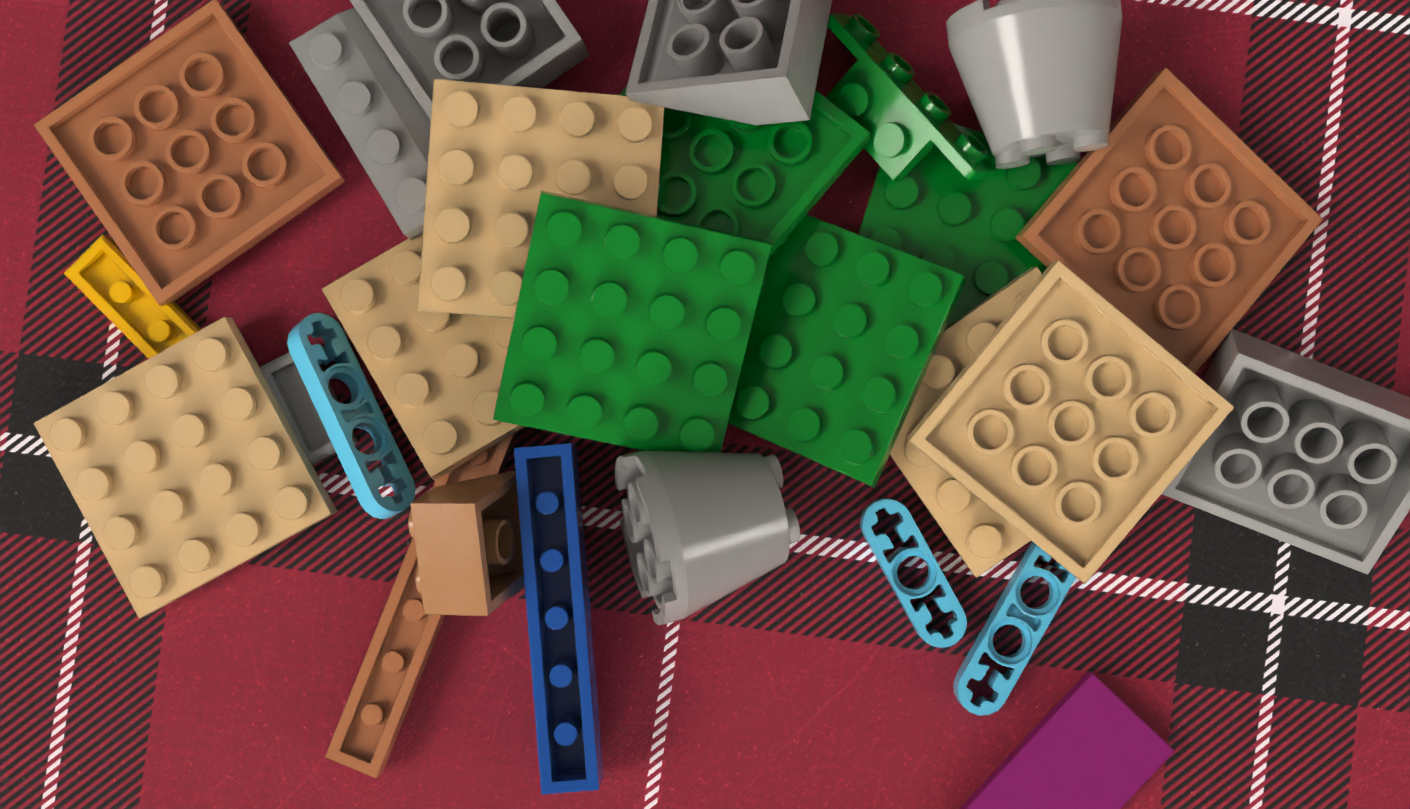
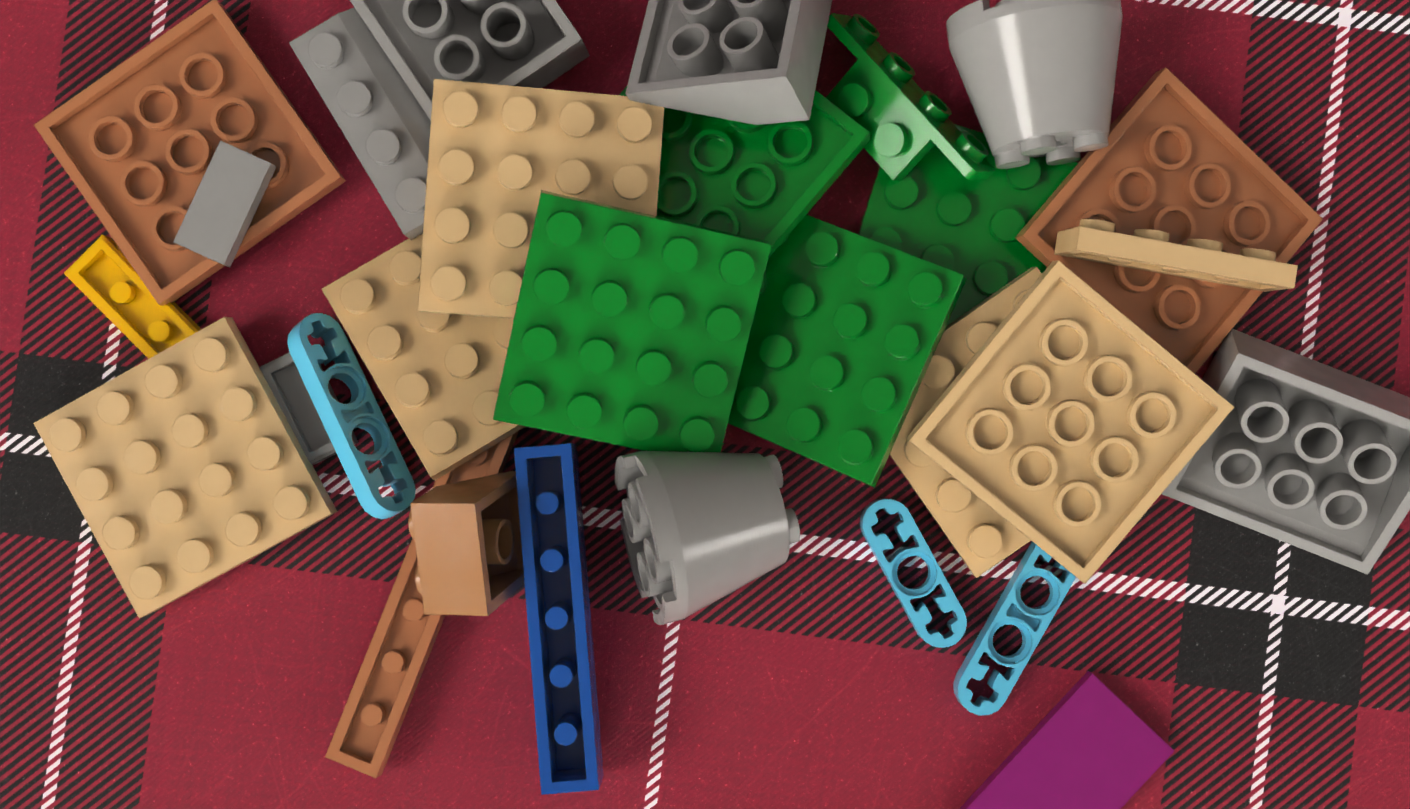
none -> light grey tile [173,140,276,267]
none -> tan plate [1054,219,1298,292]

